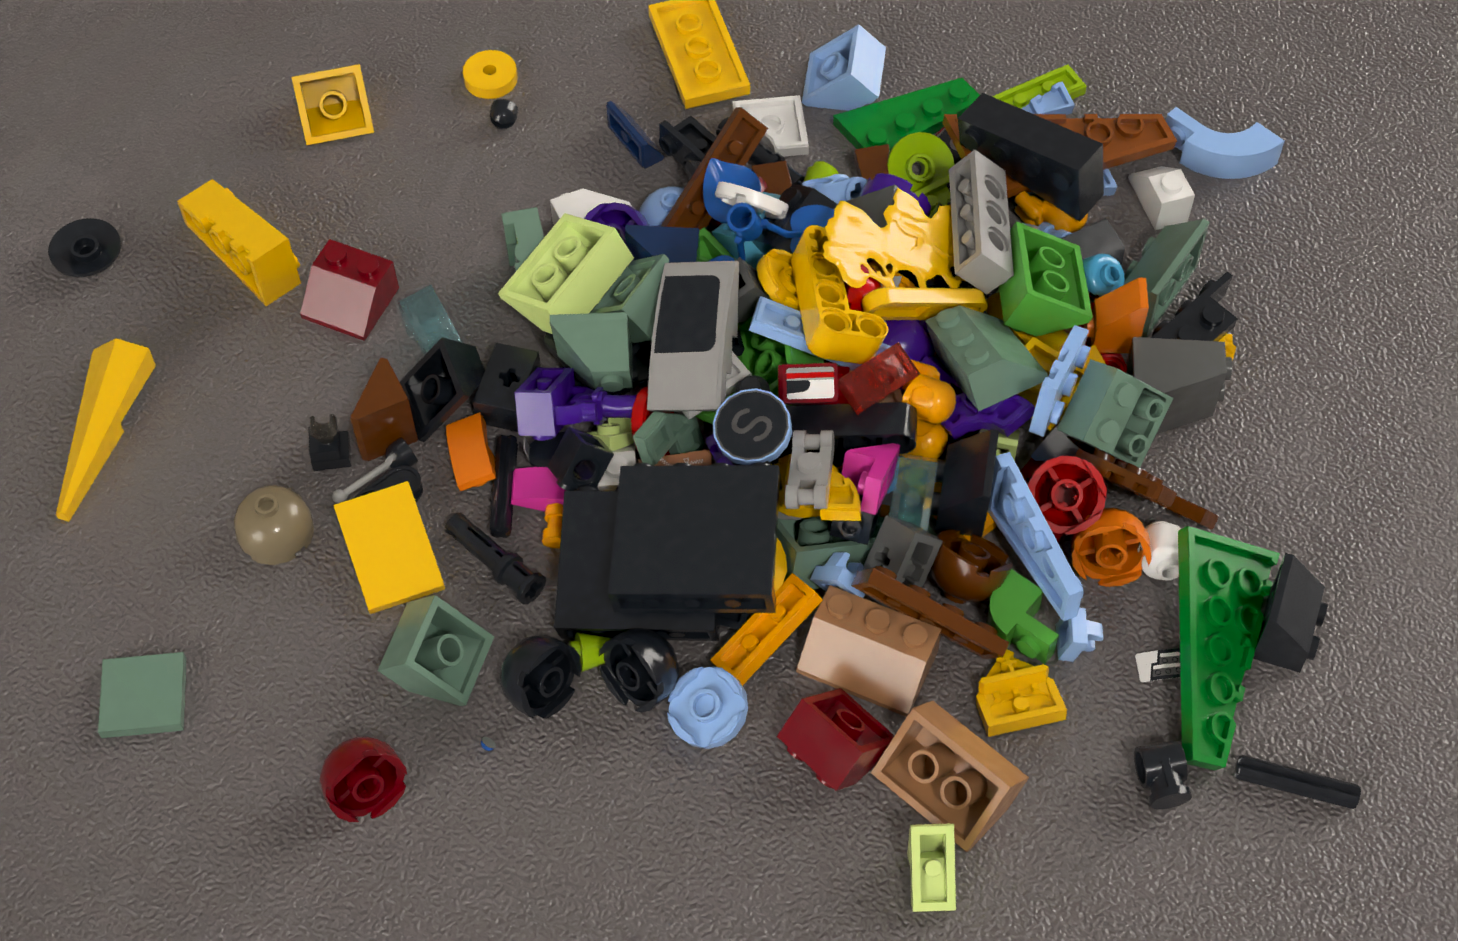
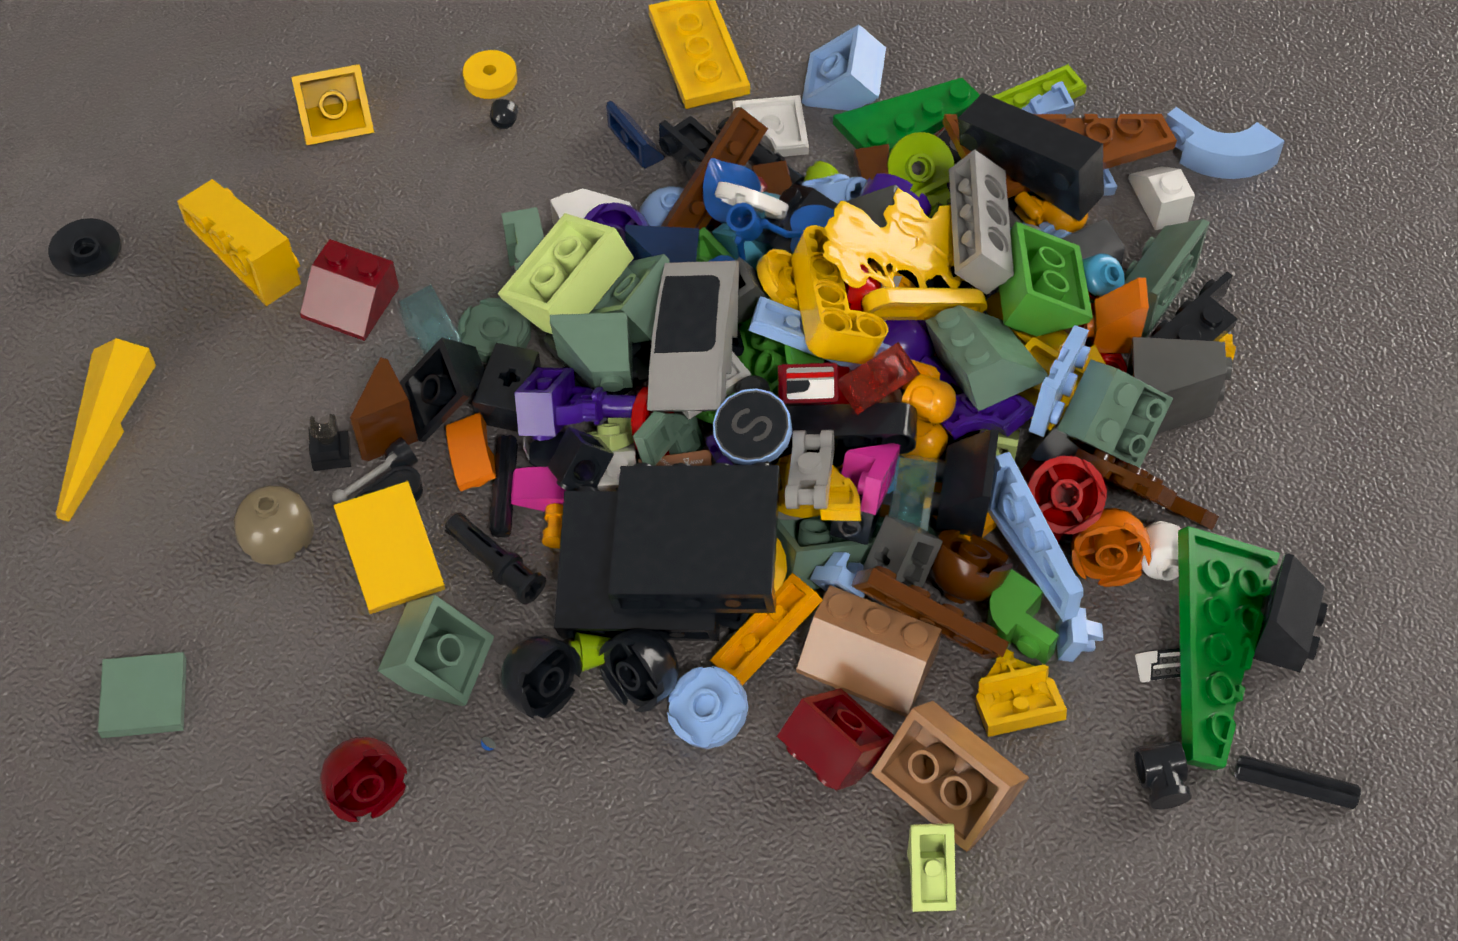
none -> sand green tile [458,298,531,363]

